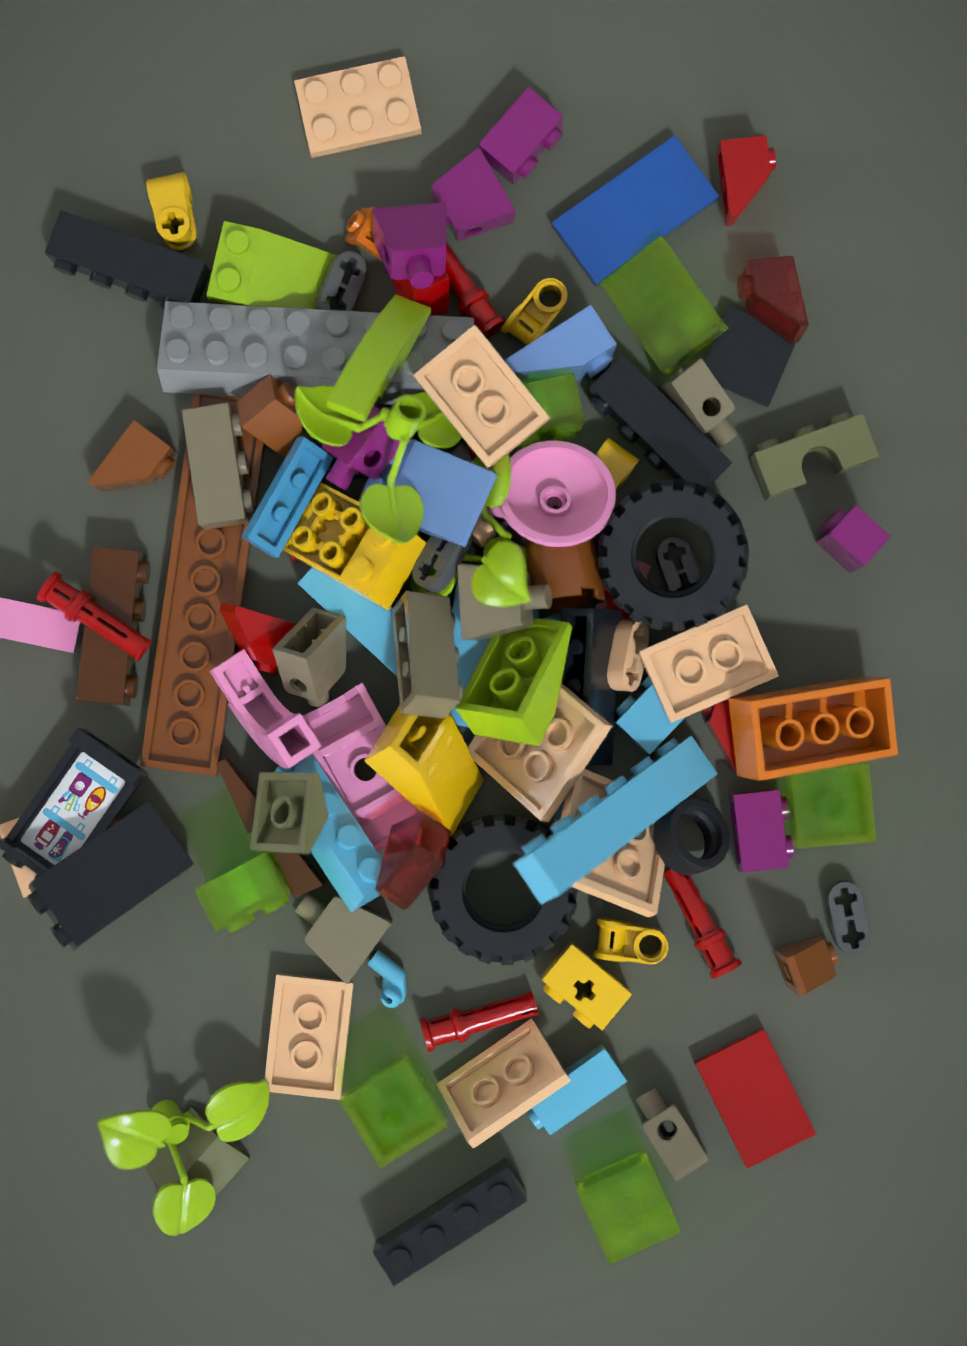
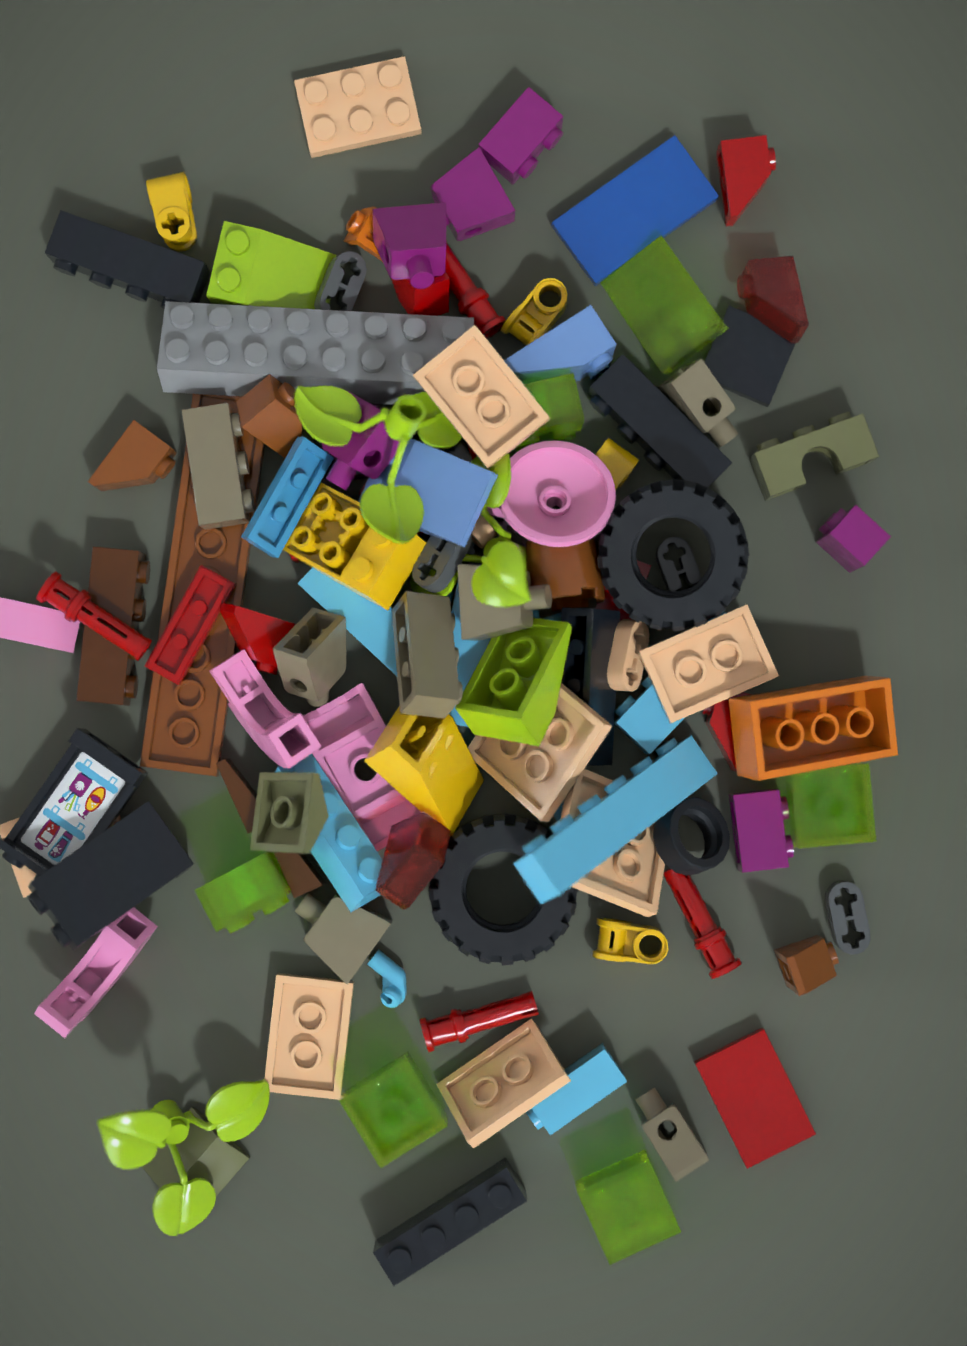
lime slope [327,294,431,422] -> none
yellow brick [541,940,632,1030] -> none
none -> bright pink arch [34,908,158,1038]
none -> red tile [145,565,237,685]

